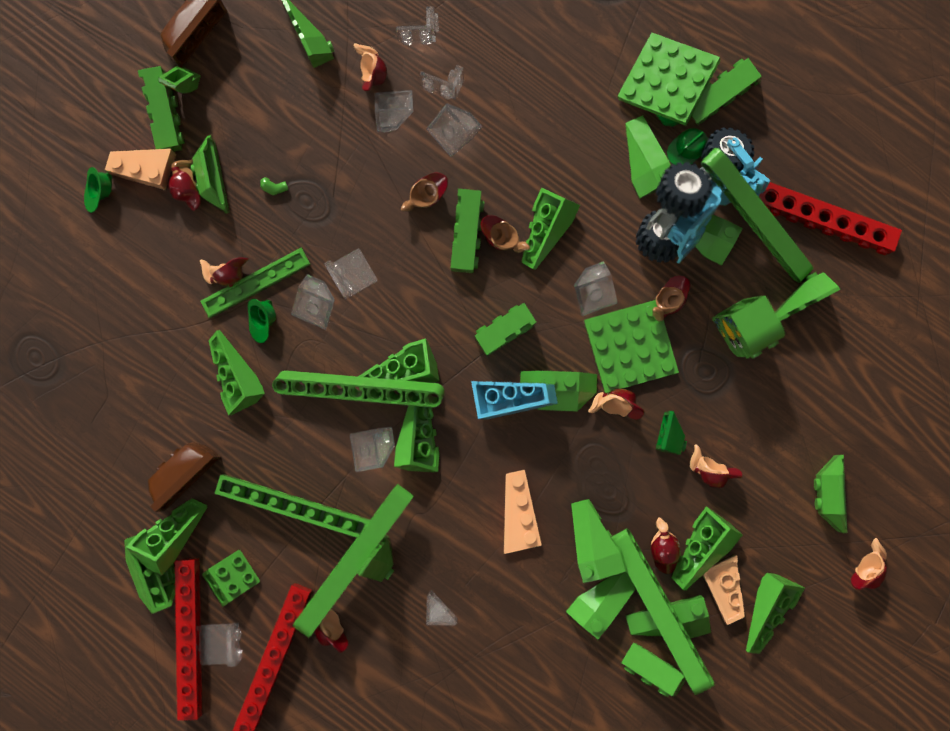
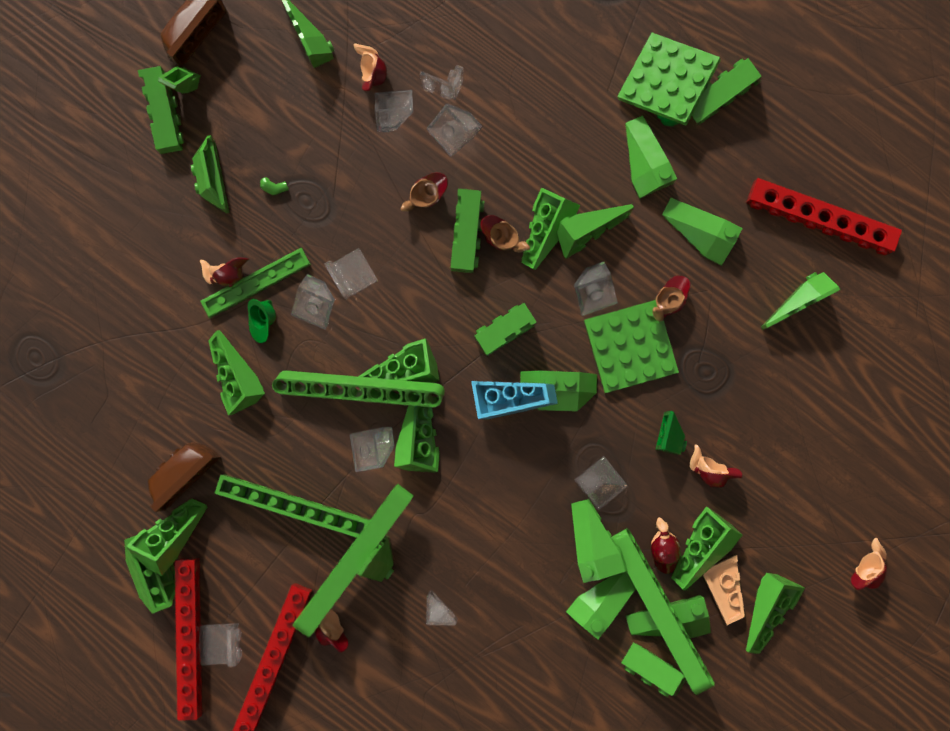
green piece [84,167,112,213] -> none
light nougat wedge [105,149,176,190] -> none
dark red hair [169,159,201,211] -> none
bright green bracket [202,550,260,607] -> none
clear bracket [396,6,439,45] -> none
light nougat wing [504,470,542,554] -> none
light nougat hair [588,389,645,419] -> none
piece [636,128,771,264] -> none
green piece [667,128,708,166] -> none
bright green beam [701,148,814,283] -> none
bright green brick [712,295,785,359] -> none
bright green wedge [814,455,847,533] -> none
none -> bright green wedge [557,204,634,259]
none -> clear slope [574,456,628,510]

